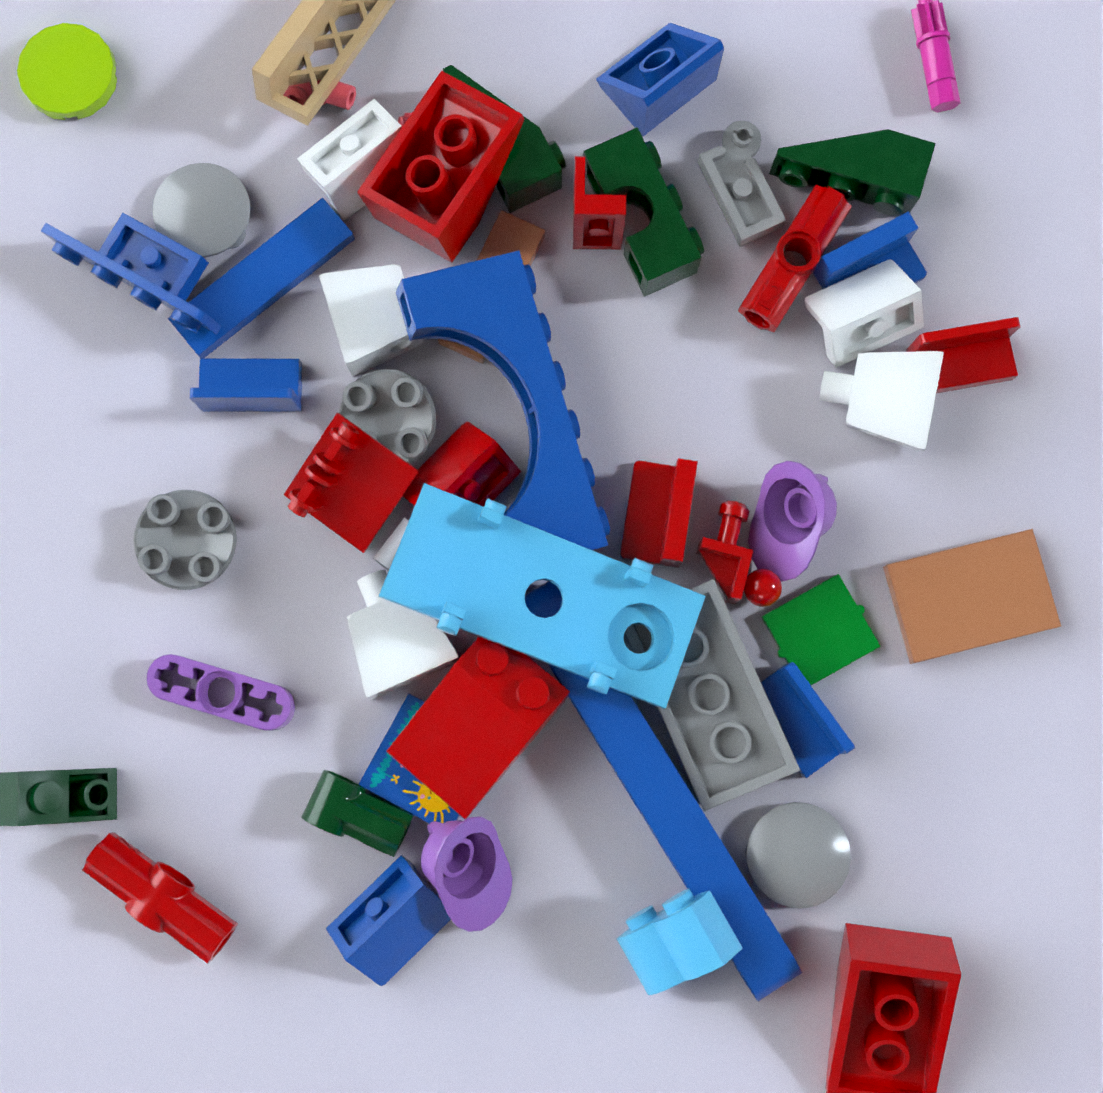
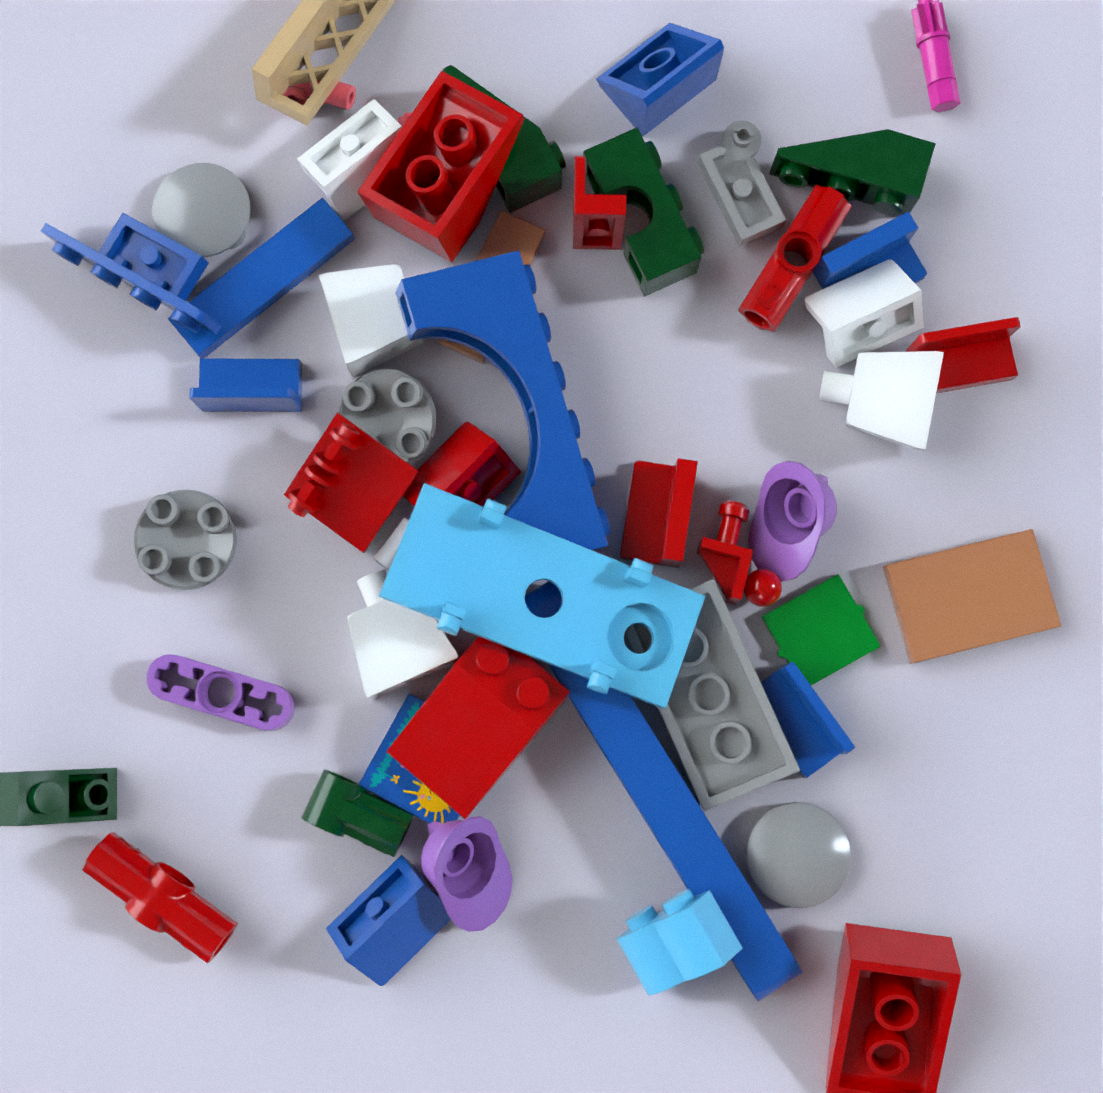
lime tile [17,23,117,120] -> none

